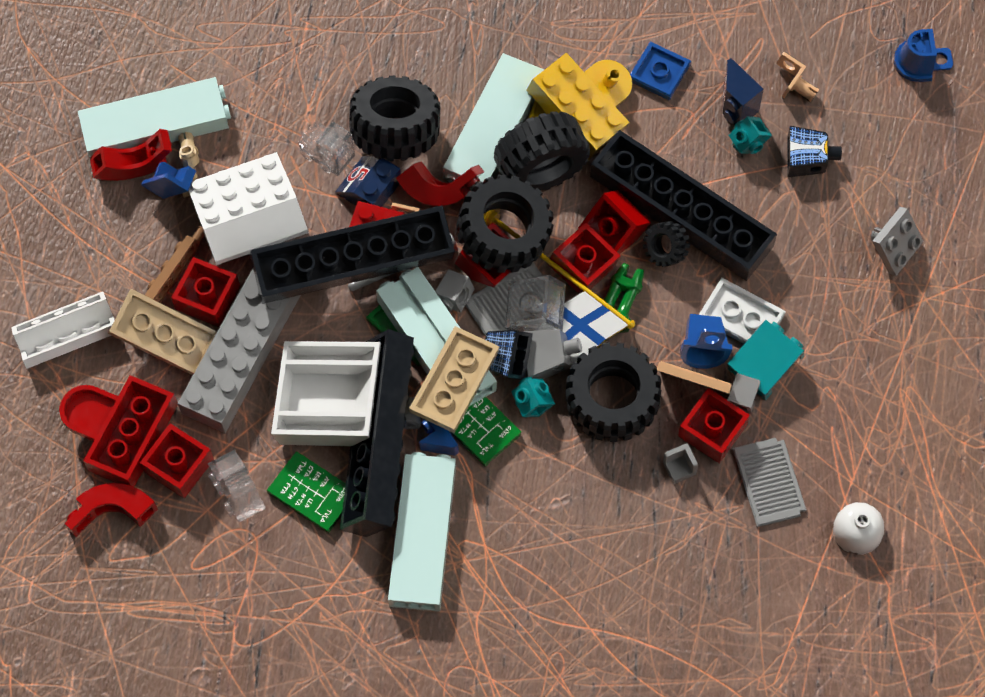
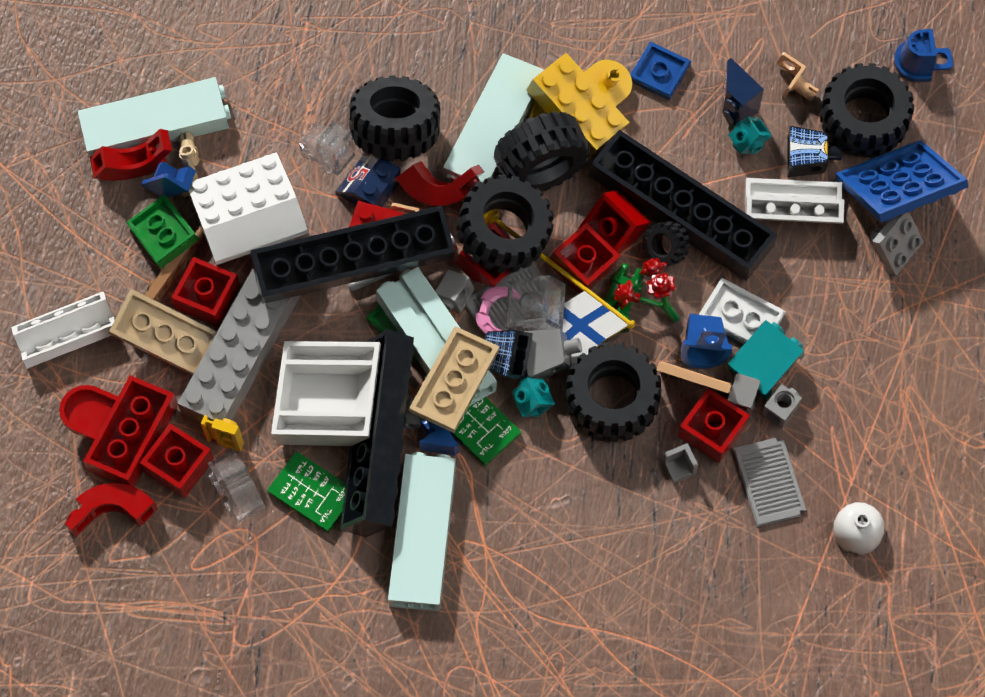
none -> green tile [126,194,200,268]
none -> yellow plate [201,415,244,452]
none -> bright pink piece [476,286,519,334]
none -> red plant [614,258,680,323]
none -> white slope [745,178,844,224]
none -> light grey brick [762,384,802,429]
none -> black tyre [820,63,914,157]
none -> blue plate [836,140,968,222]

